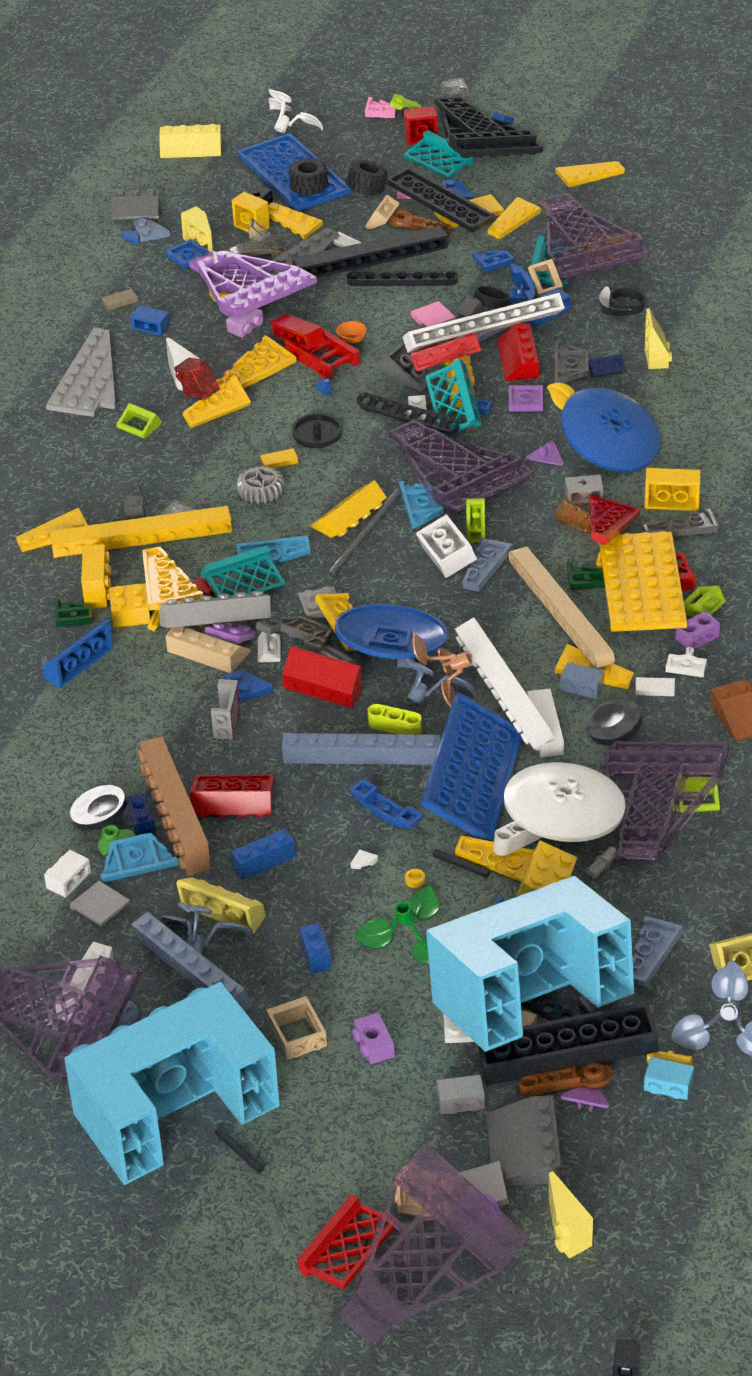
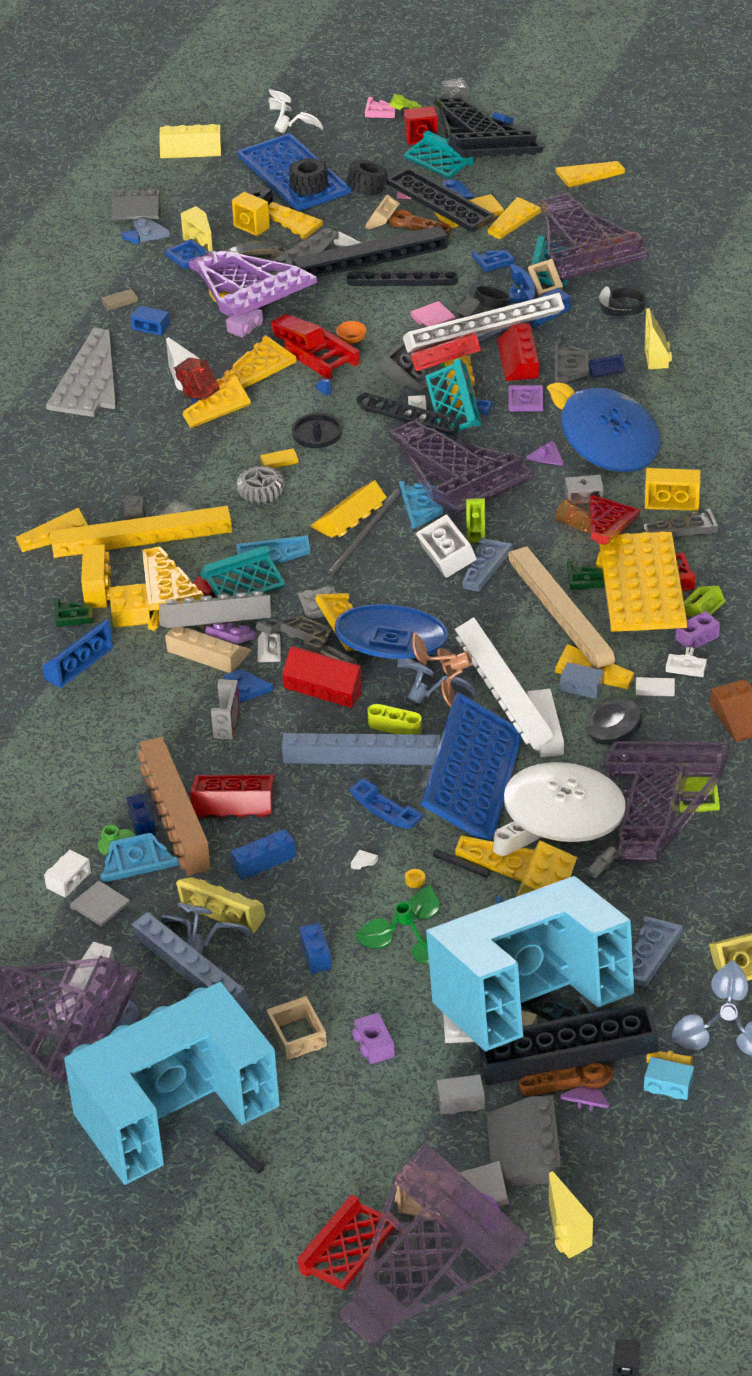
piece [70,785,127,830] -> none
lime tile [116,403,162,439] -> none
clear slope [249,218,275,242] -> none

